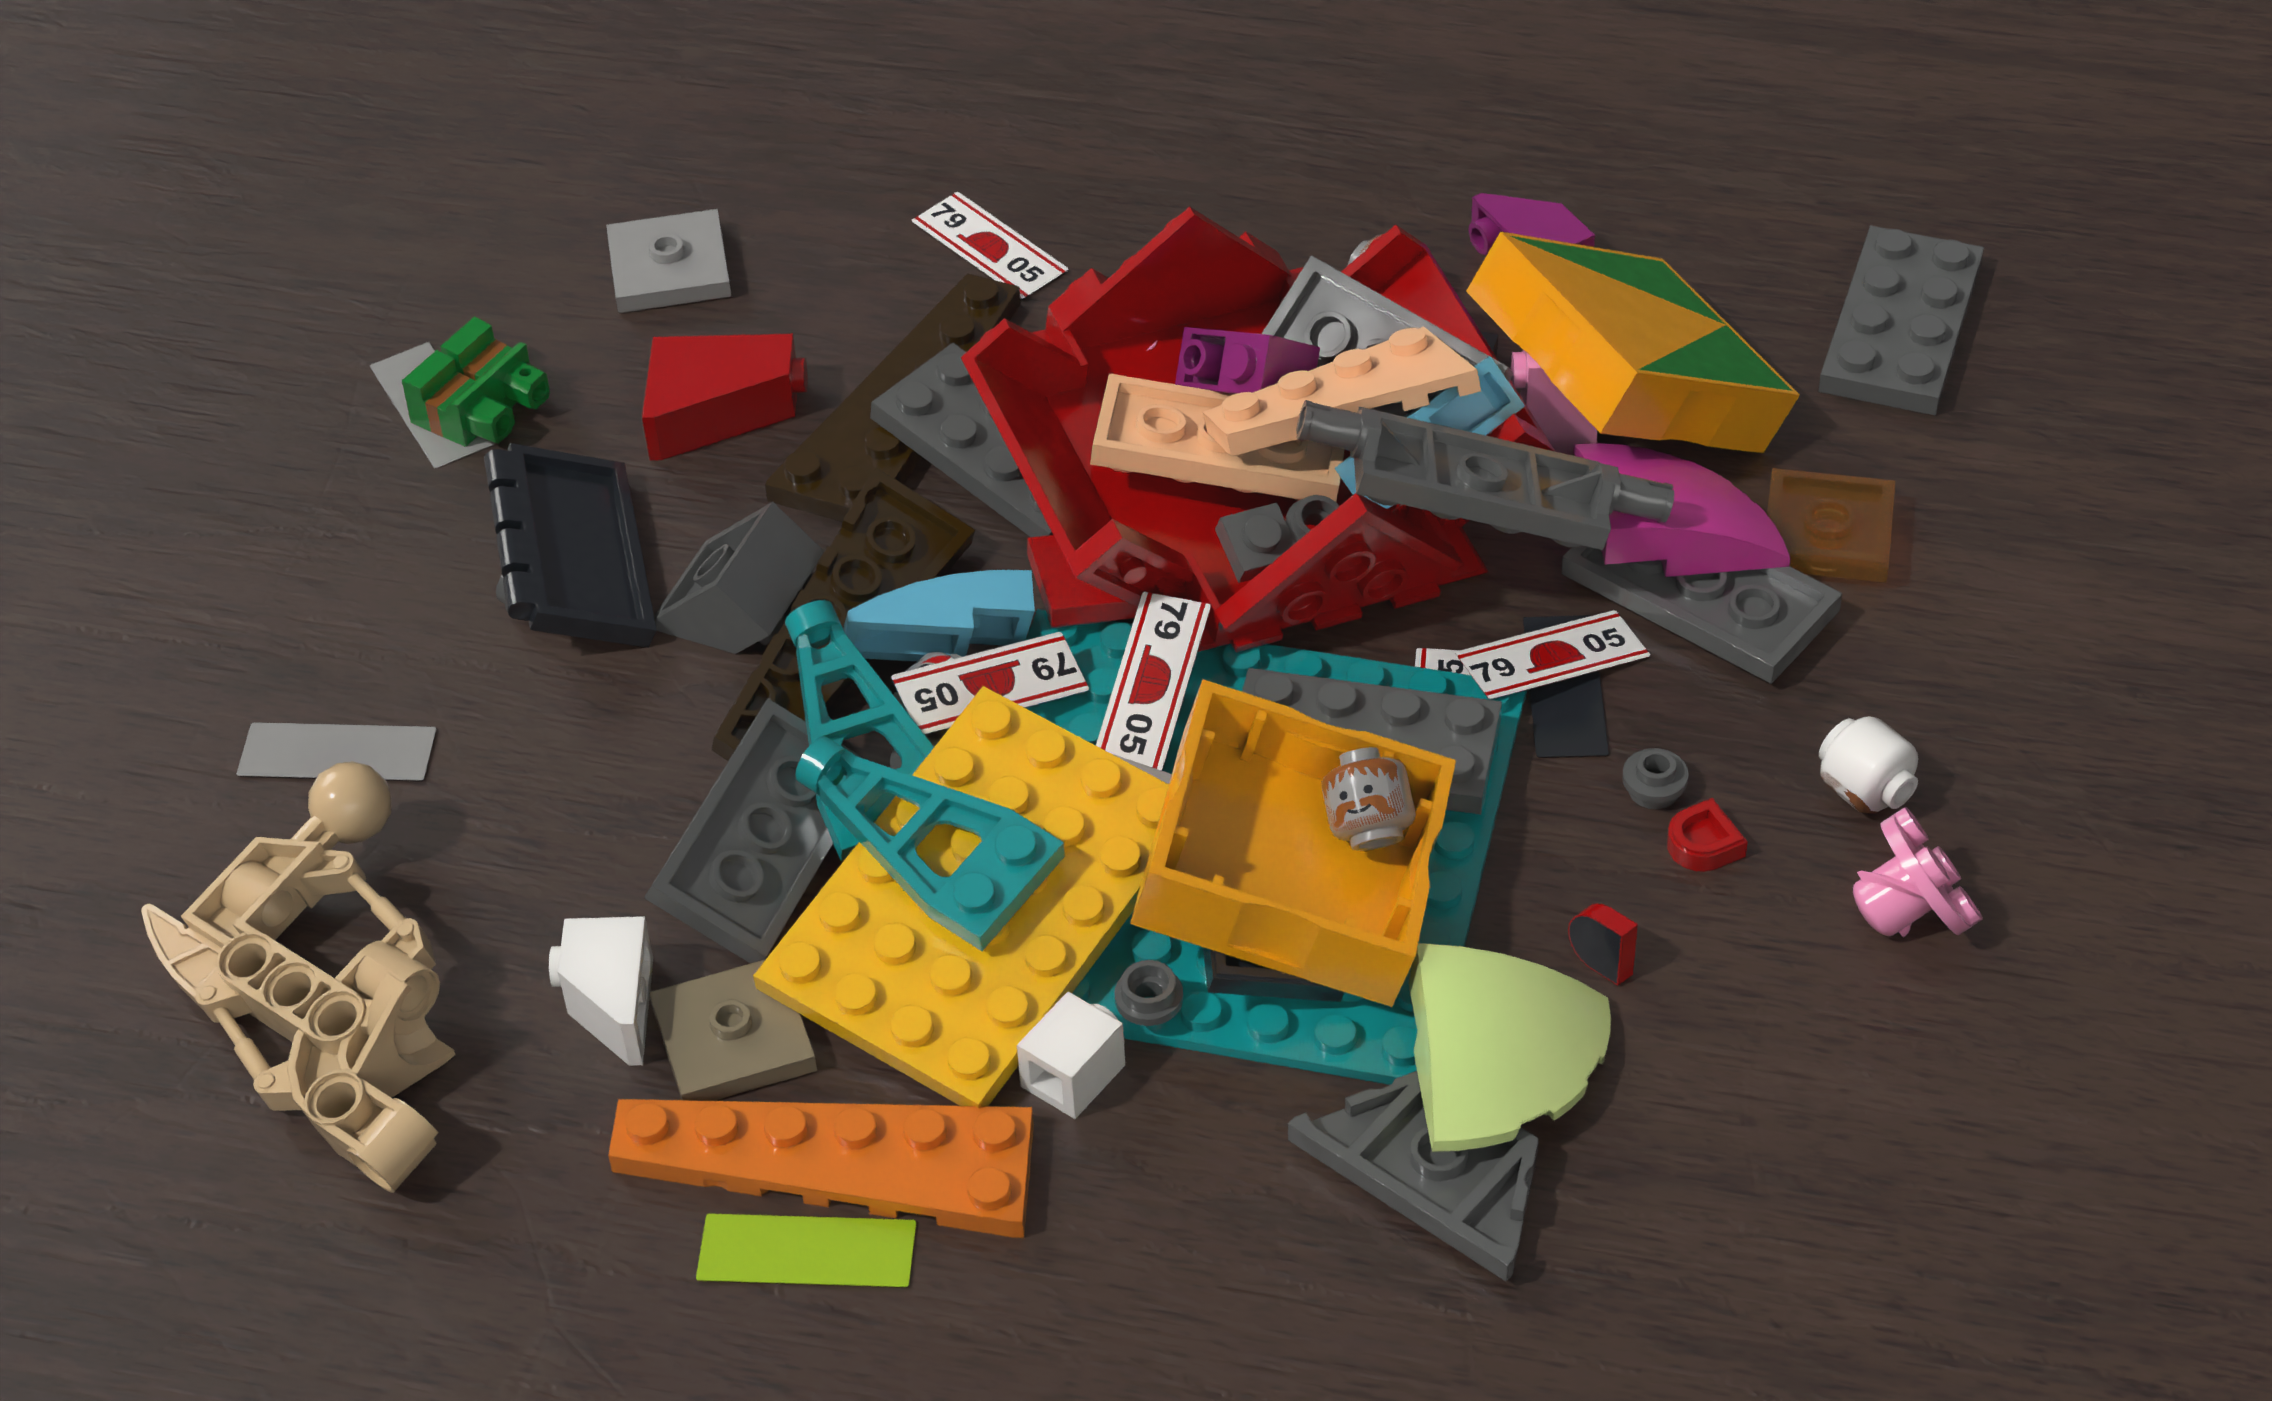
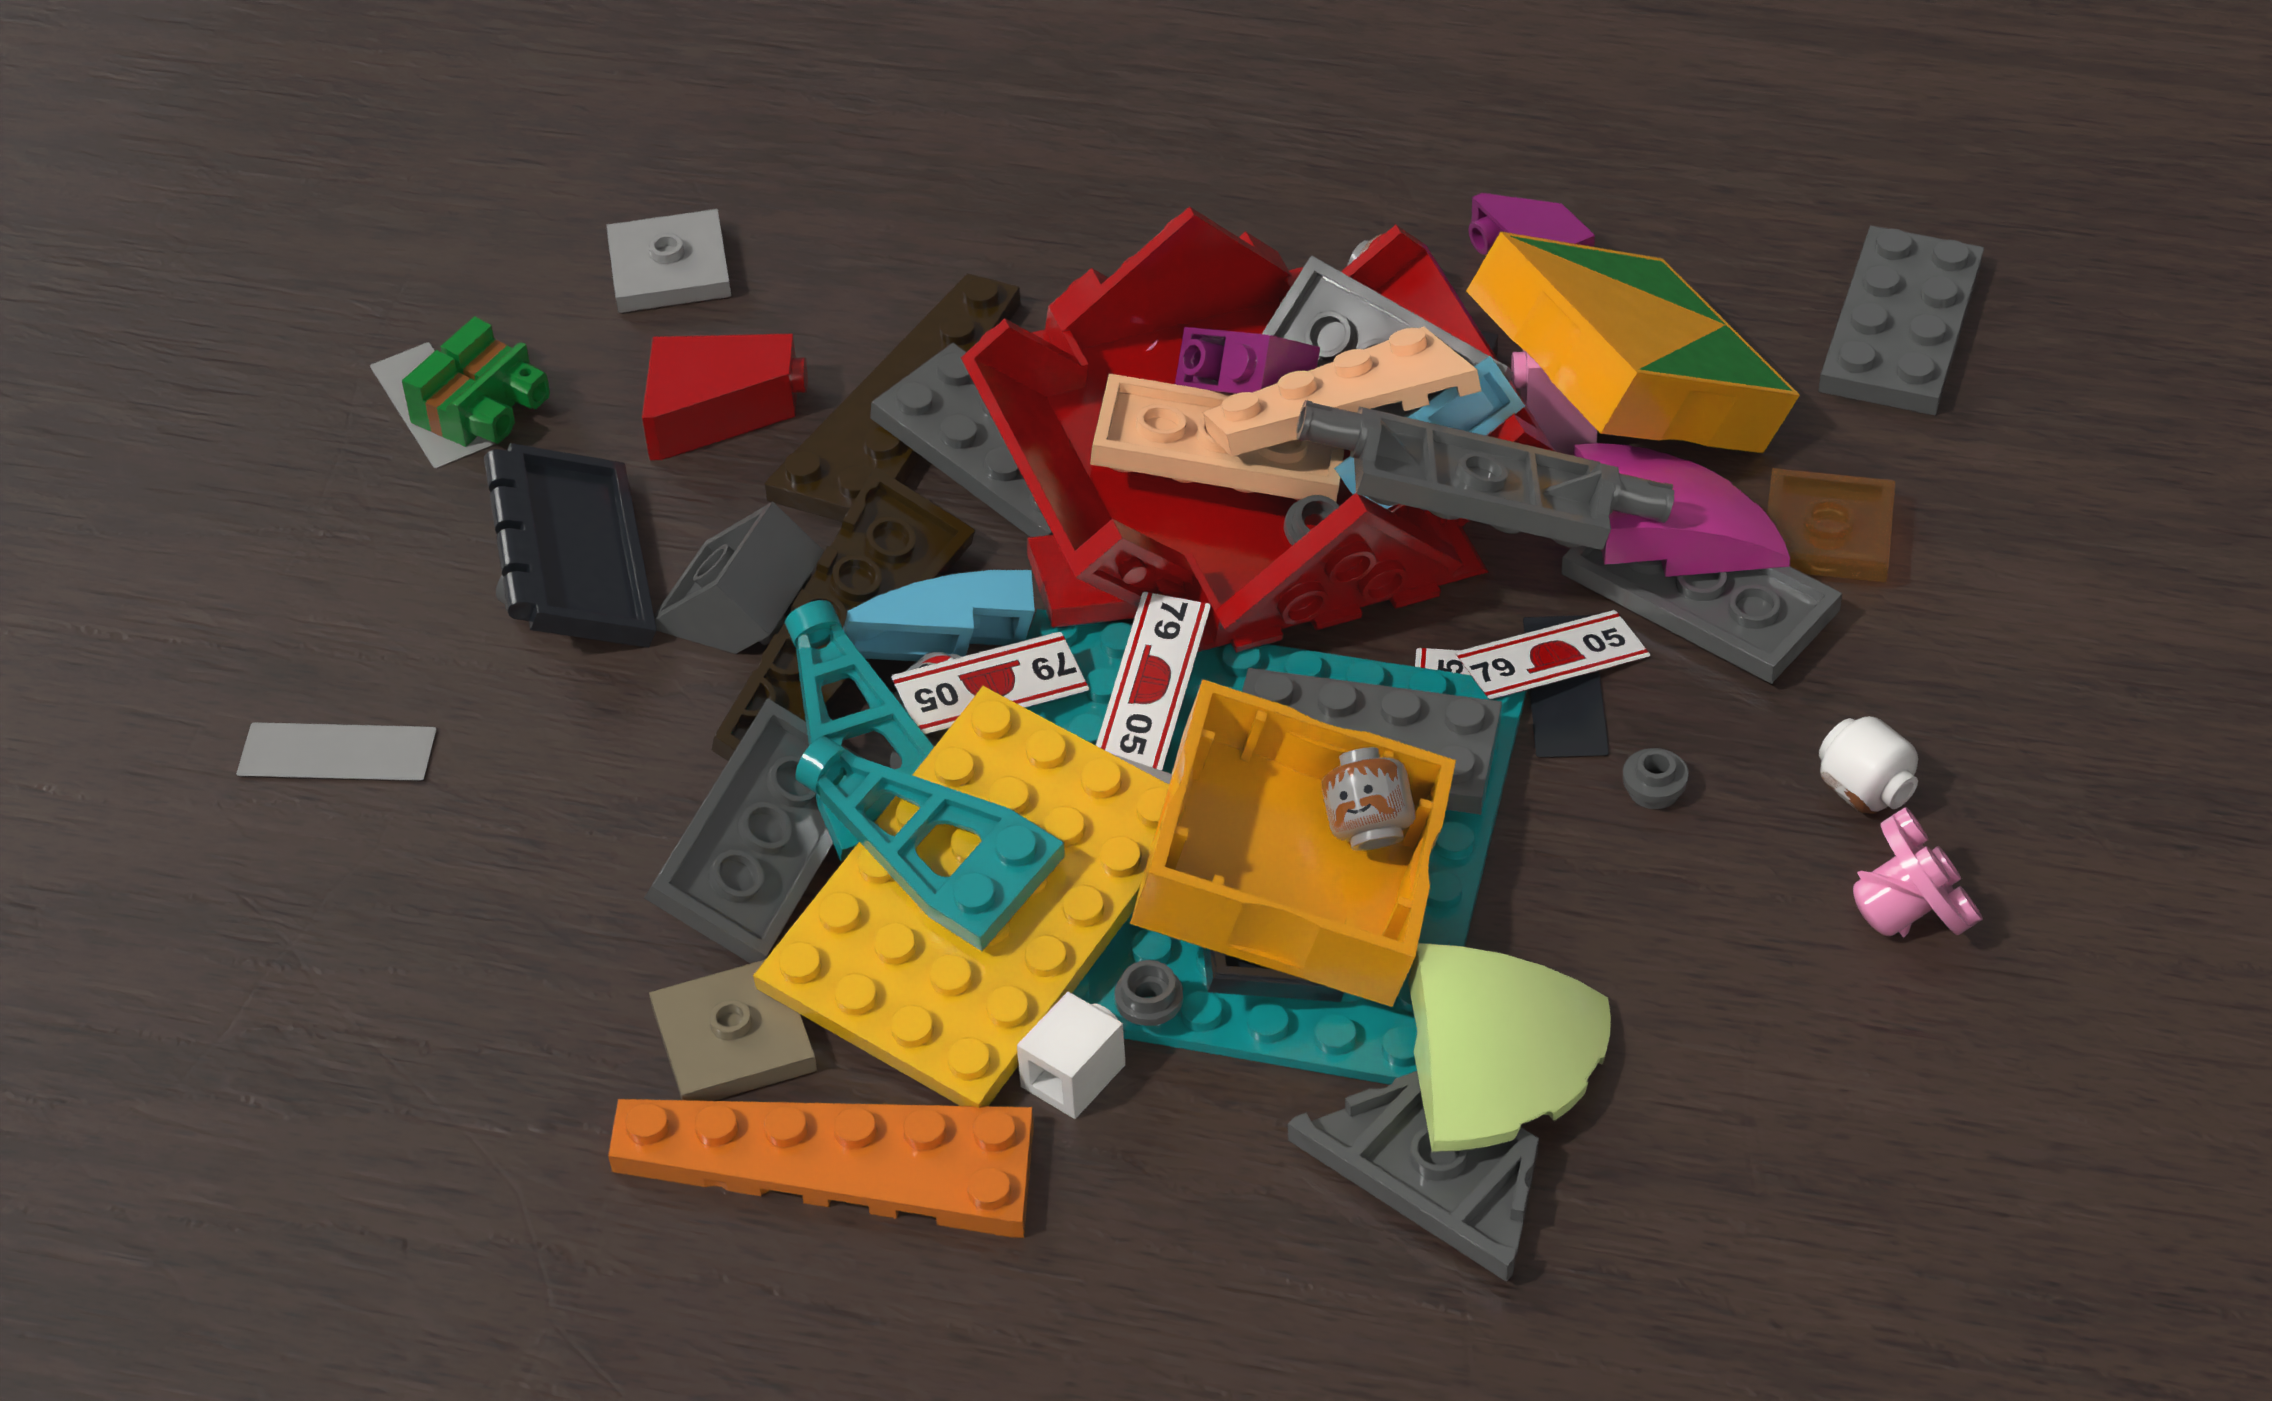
tan piece [141,761,455,1193] -> none
white slope [549,916,654,1066] -> none
lime sticker [696,1214,916,1287] -> none
white sticker [912,192,1068,299] -> none
dark grey plate [1215,503,1295,583] -> none
tile [1568,904,1638,986] -> none
red tile [1667,798,1748,872] -> none

